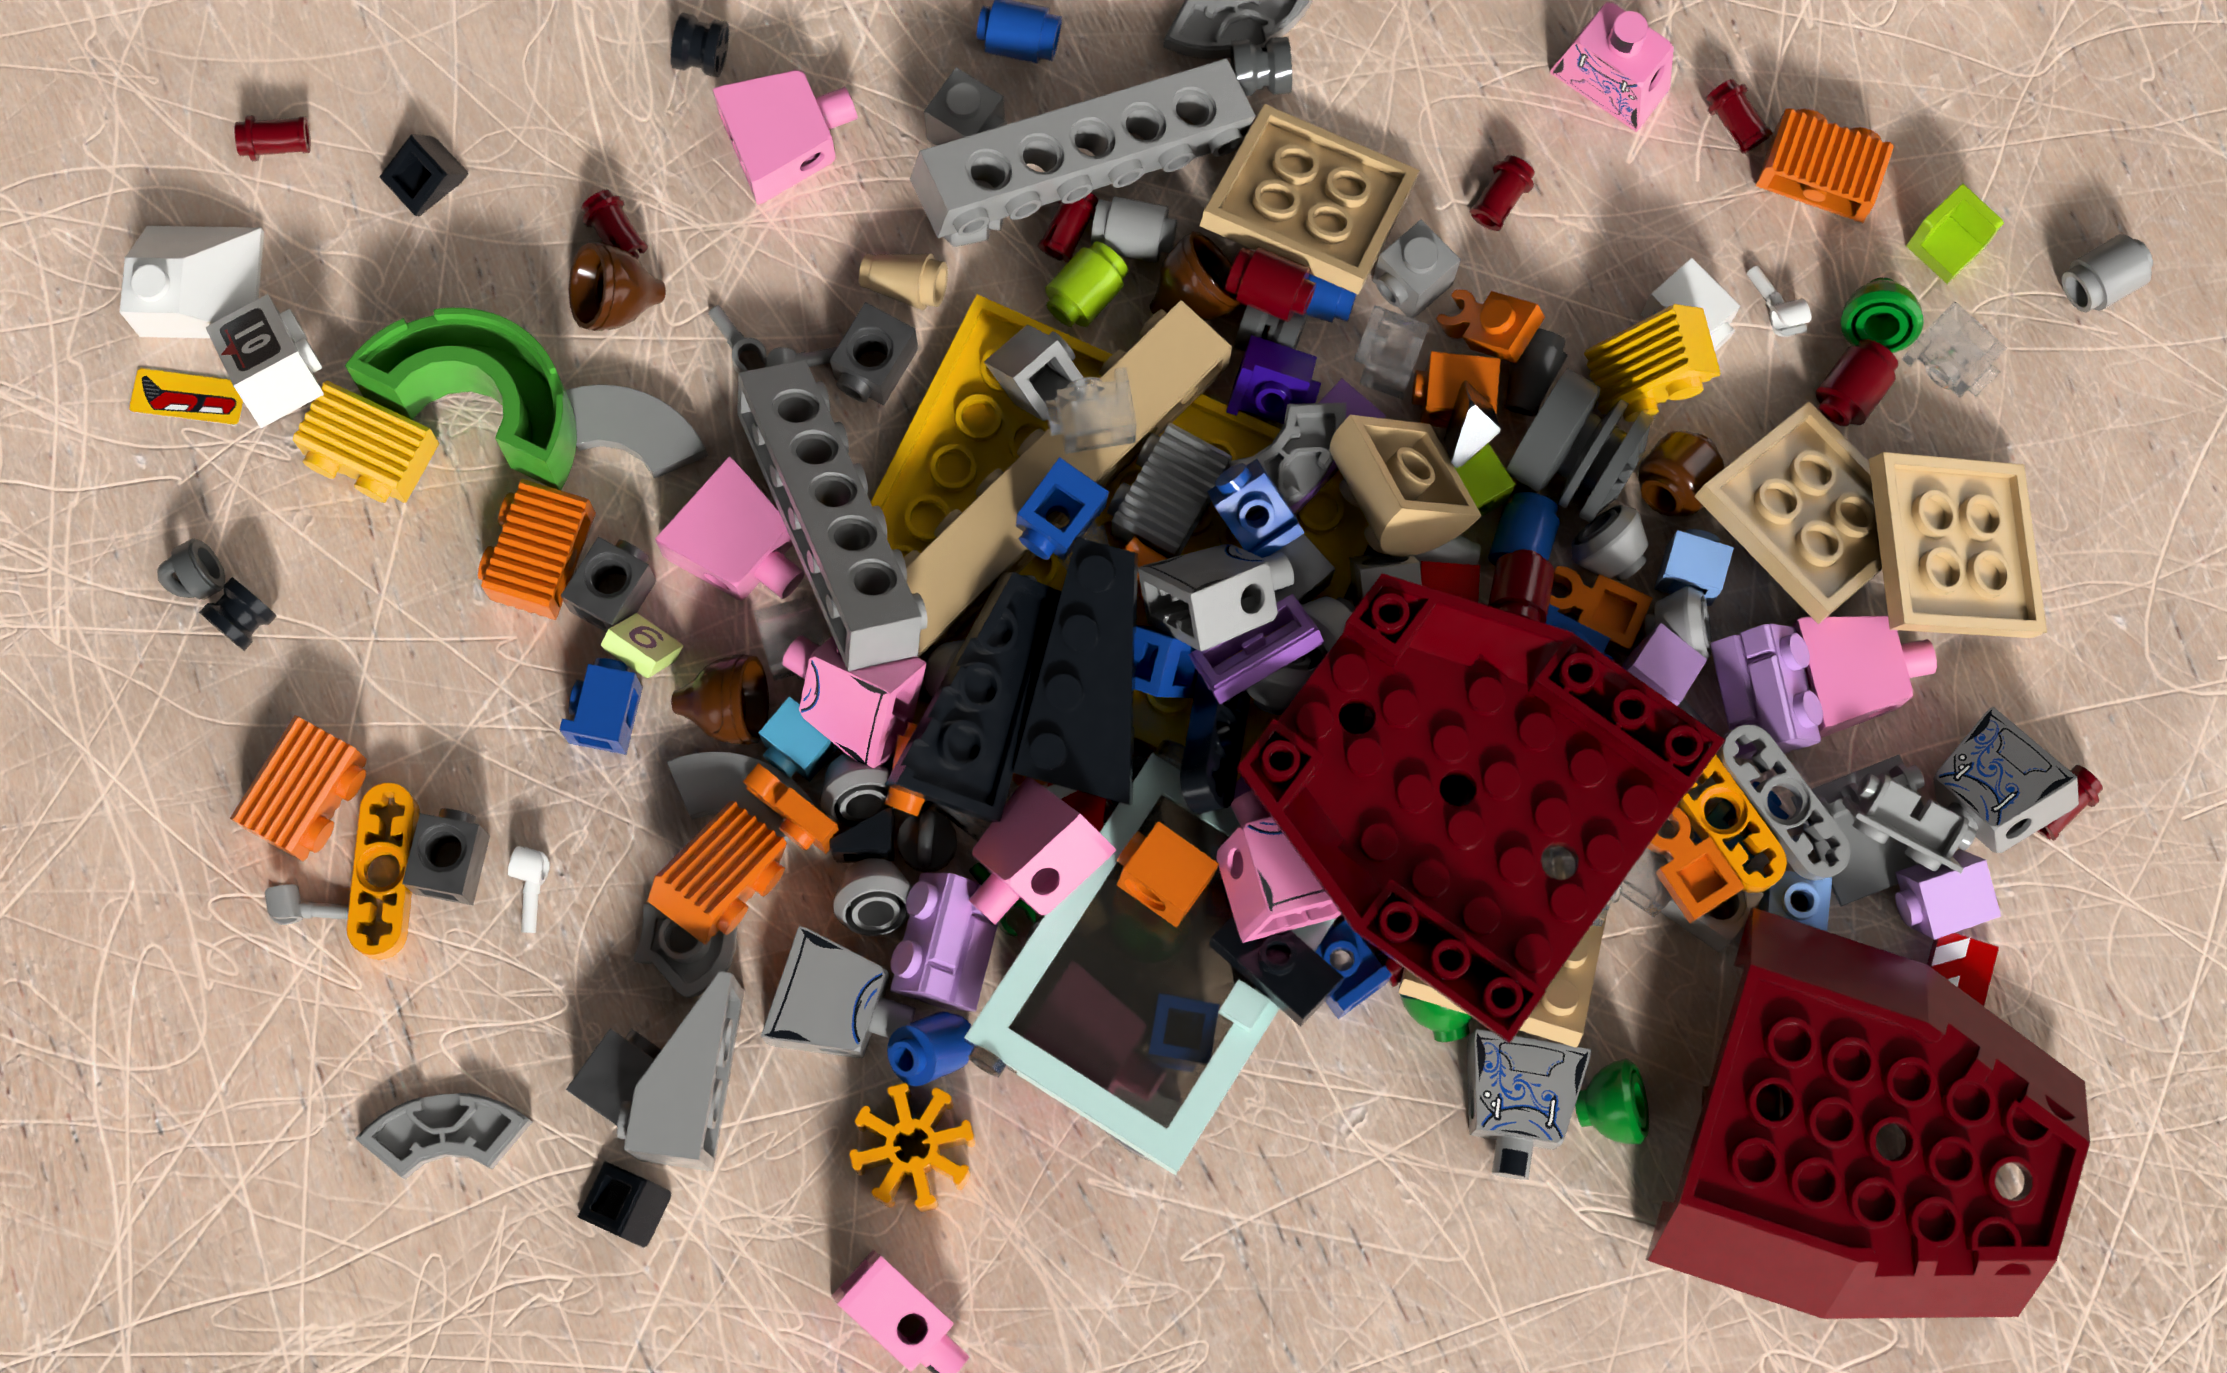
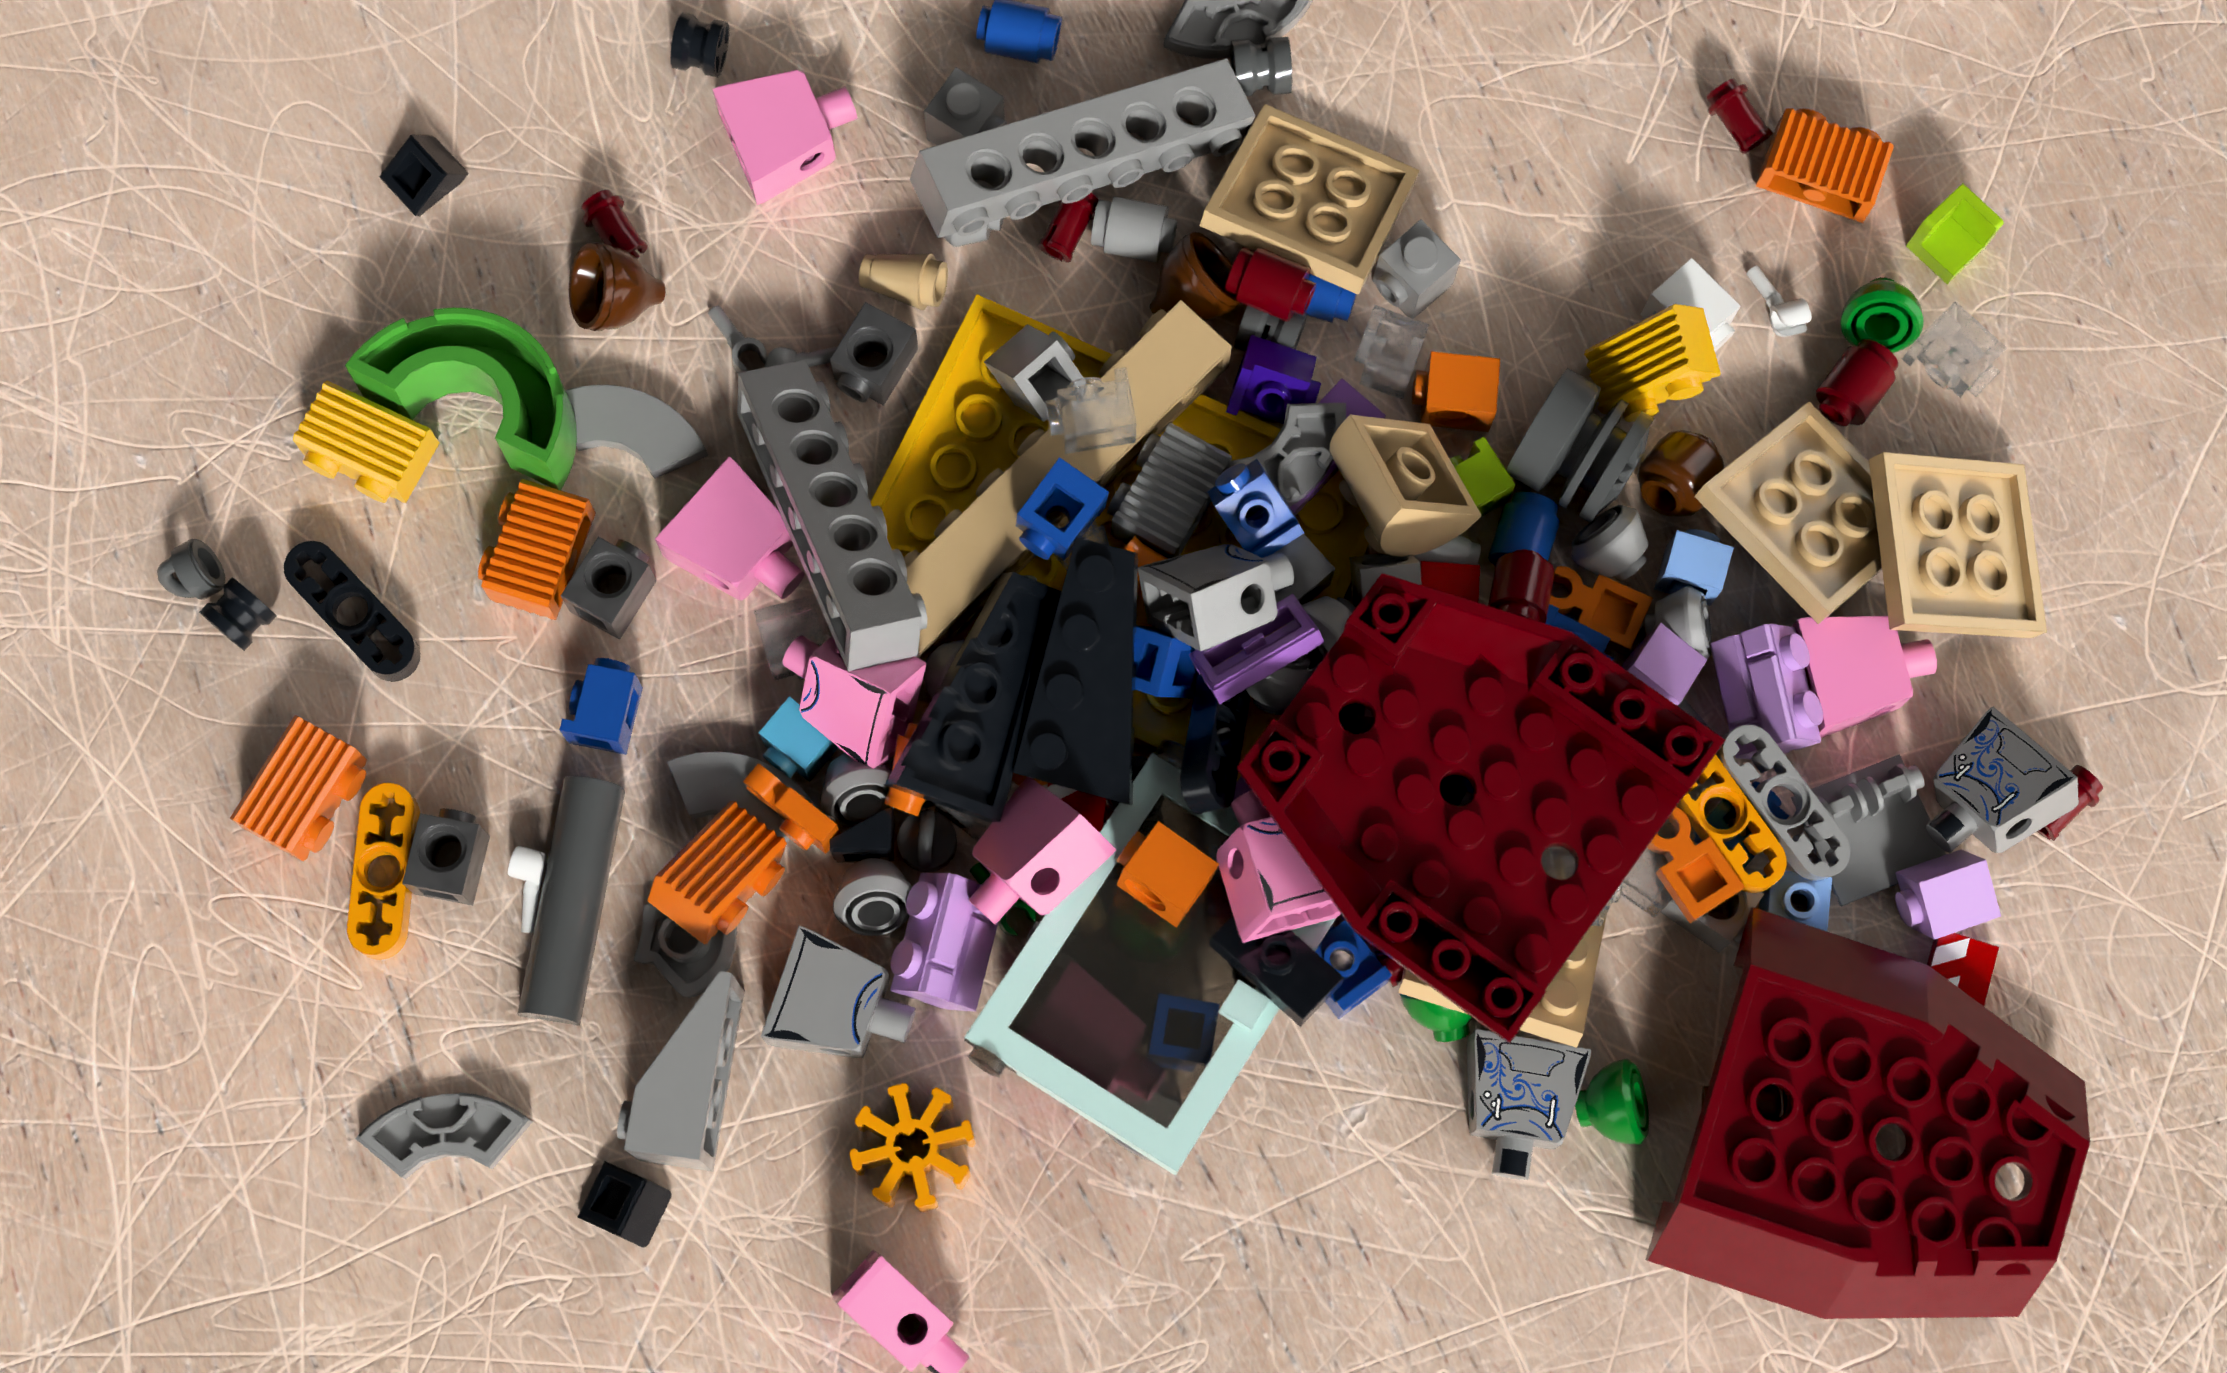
white slope [120,226,264,338] -> none
yellow sticker [129,368,243,425] -> none
white brick [205,294,324,428] -> none
dark red pin [234,115,311,161] -> none
light grey hand [265,884,349,925] -> none
flat silver brick [566,1029,661,1126] -> none
yellowish green tile [600,613,684,678] -> none
reddish brown helmet [671,654,769,745] -> none
blue brick [887,1012,976,1086] -> none
lime brick [1045,241,1129,327] -> none
orange plate [1436,289,1545,363] -> none
slope [1444,380,1501,468] -> none
dark red pin [1469,155,1535,231] -> none
dark grey cone [1504,328,1567,417] -> none
bright pink torso [1550,1,1674,132] -> none
light grey hinge [1842,773,1976,874] -> none
light grey brick [2062,234,2153,312] -> none
none -> black beam [284,541,421,682]
none -> dark grey brick [517,776,625,1025]

